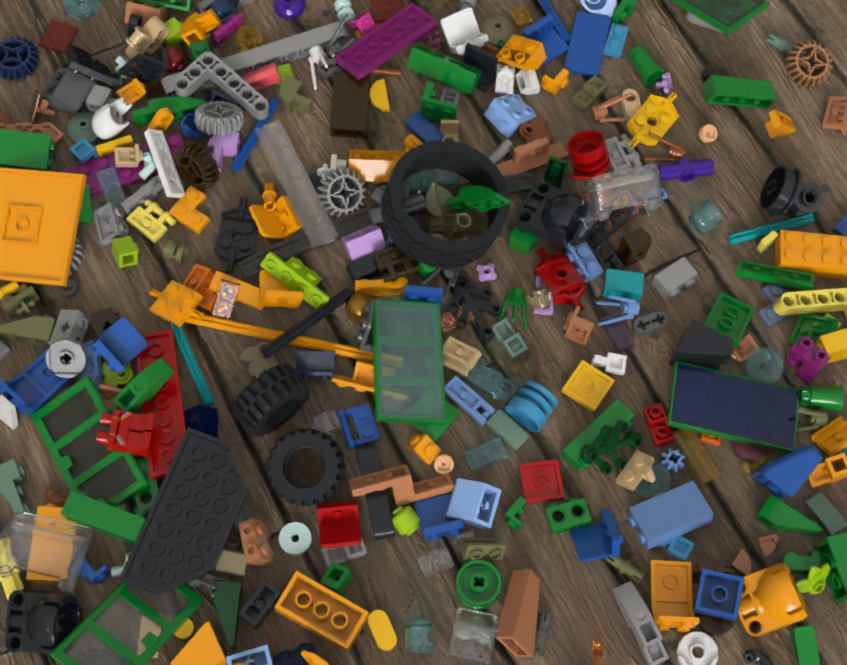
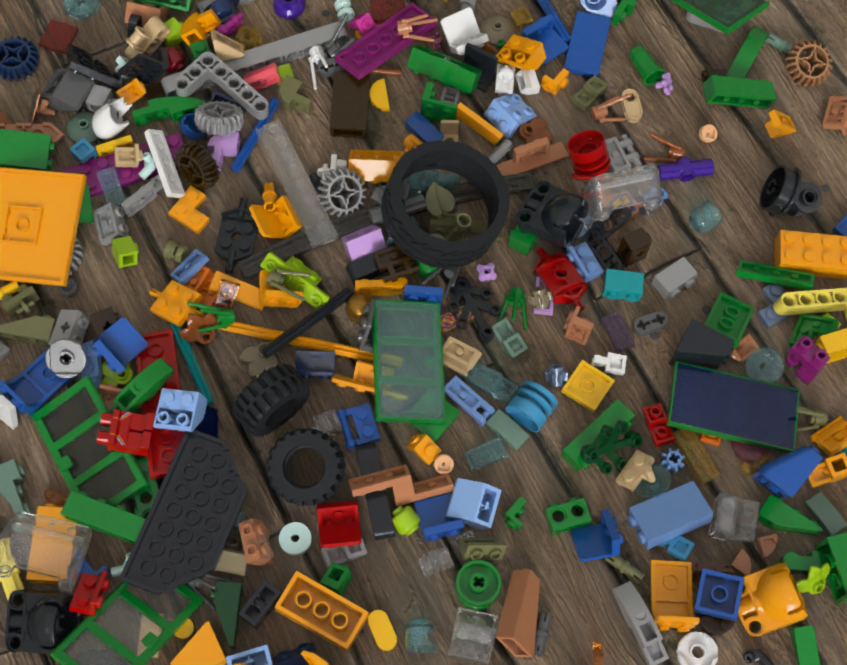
light yellow plate [126,199,176,243] -> none
light orange beam [147,107,174,134] -> none
green slope [445,185,510,213] -> none
red plate [518,459,565,504] -> none
dark green slope [543,156,568,188] -> none
medium blue plant [596,294,640,326] -> none
dark azure plate [603,23,629,59] -> none
yellow plate [627,92,679,148] -> none
teal axle [727,213,815,245] -> none
light yellow tile [757,231,778,253] -> none
green plant [799,385,844,412] -> none
none -> red bracket [69,570,110,616]
none -> light blue slope [153,388,208,432]
none -> medium blue tile [170,248,210,285]
none -> dark orange plate [179,313,216,344]
none -> green plant [187,301,235,333]
none -> tan slope [210,29,245,61]
none -> olive plant [266,268,311,302]
none -> nougat plant [397,14,438,42]
none -> light orange tile [456,102,504,145]
none -> sand blue gear [544,364,568,387]
none -> clear slope [708,493,760,542]
none -> green slope [727,25,770,78]

